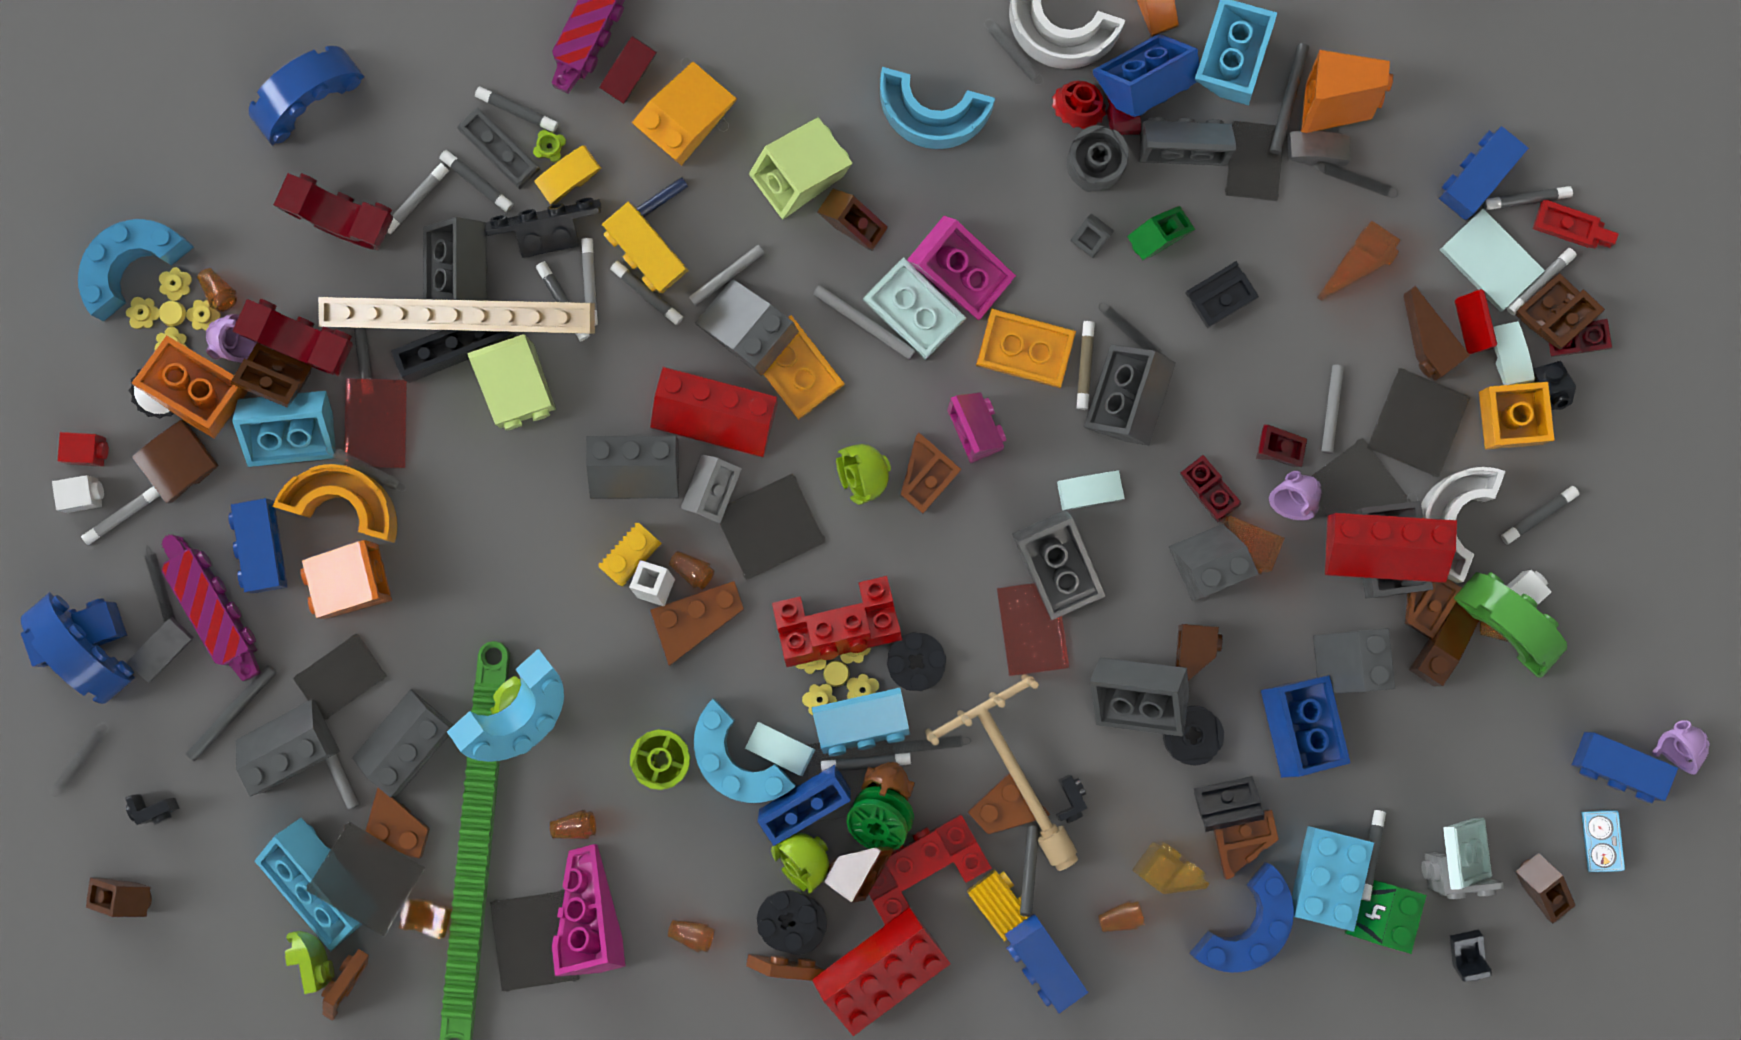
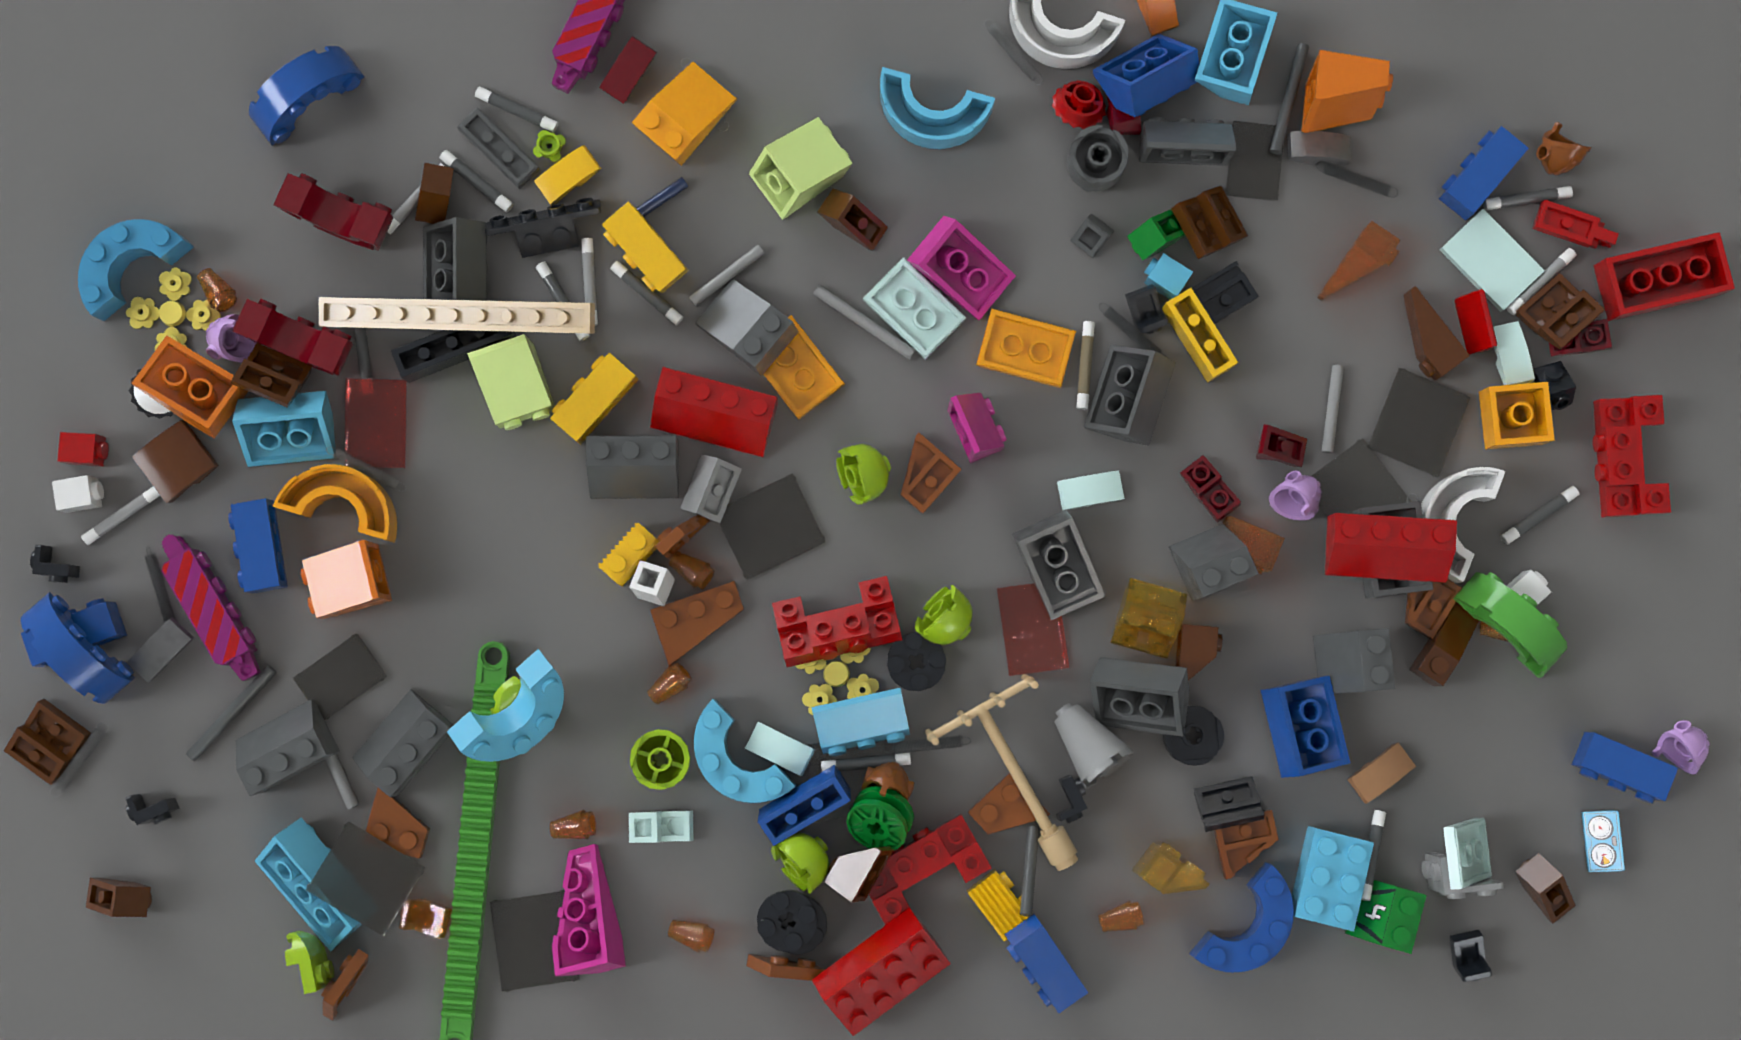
none -> reddish brown slope [4,699,91,785]
none -> black bracket [30,545,80,583]
none -> reddish brown slope [415,162,454,224]
none -> yellow brick [550,353,639,445]
none -> light aqua slope [629,810,694,843]
none -> clear orange cone [647,662,692,705]
none -> dark orange wing [655,515,710,559]
none -> lime cylinder [915,585,973,645]
none -> light grey cone [1055,703,1134,788]
none -> clear yellow slope [1110,578,1187,659]
none -> black bracket [1125,284,1169,334]
none -> medium azure brick [1144,253,1193,300]
none -> yellow brick [1162,288,1238,383]
none -> reddish brown slope [1171,186,1248,259]
none -> medium nougat slope [1347,742,1416,804]
none -> dark orange helmet [1536,122,1592,175]
none -> red bracket [1592,395,1671,518]
none -> red brick [1593,232,1735,321]

